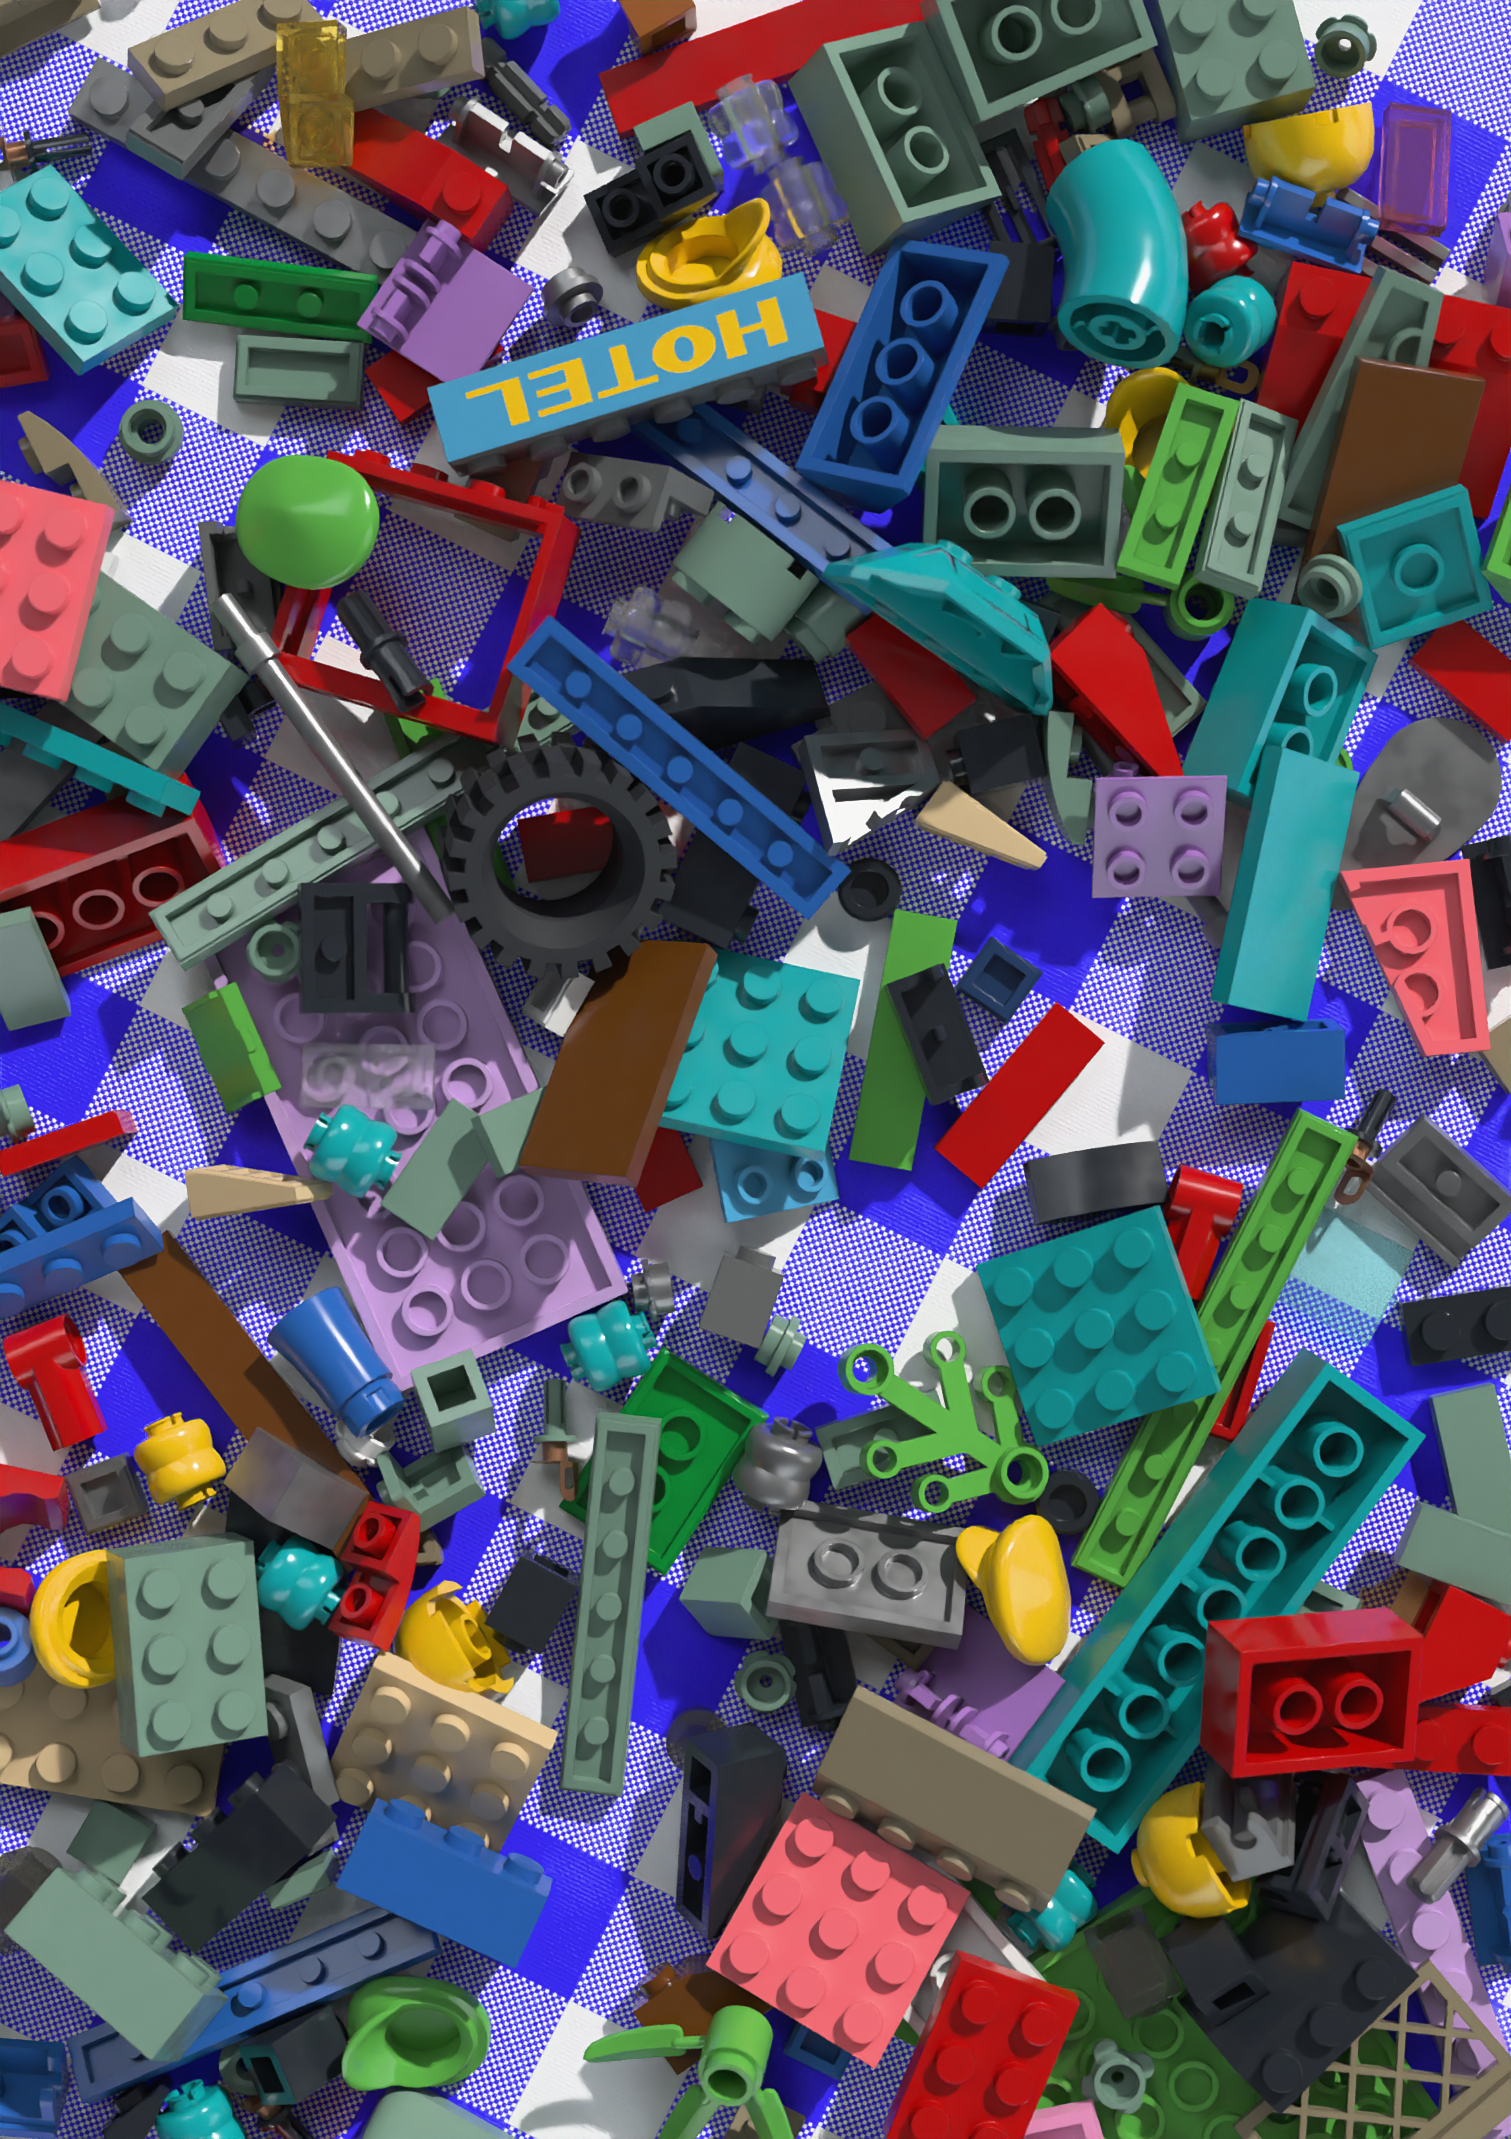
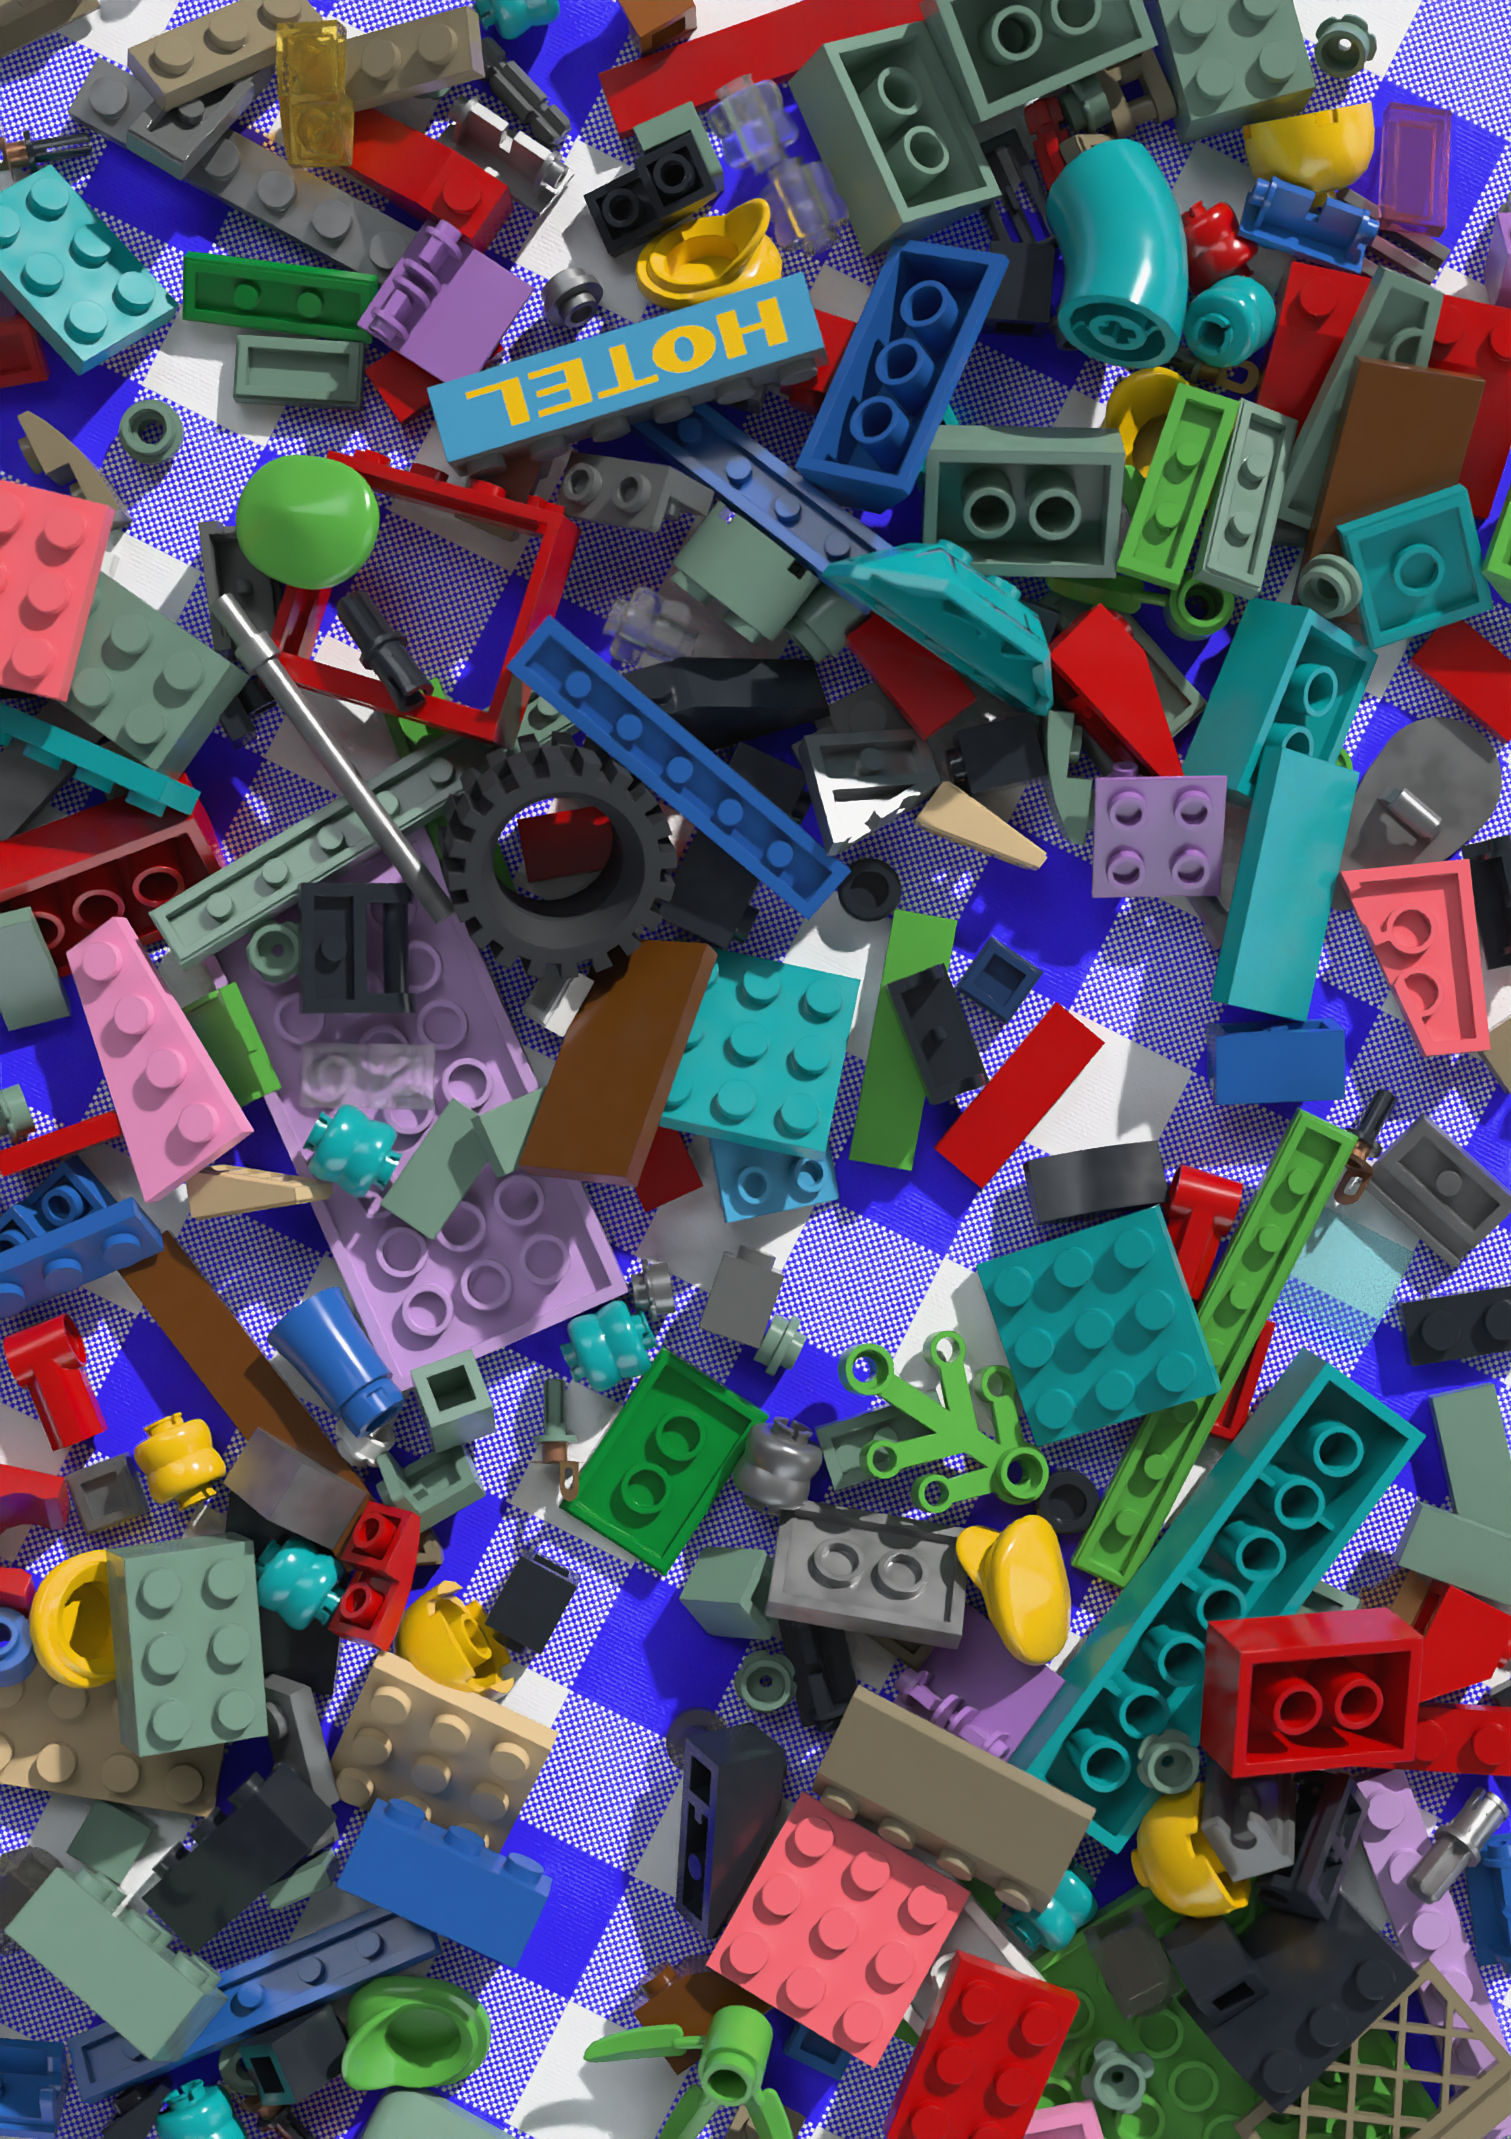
sand green tile [559,1411,662,1797] -> none
none -> bright pink wing [66,916,255,1203]
none -> sand green plate [1136,1729,1200,1794]

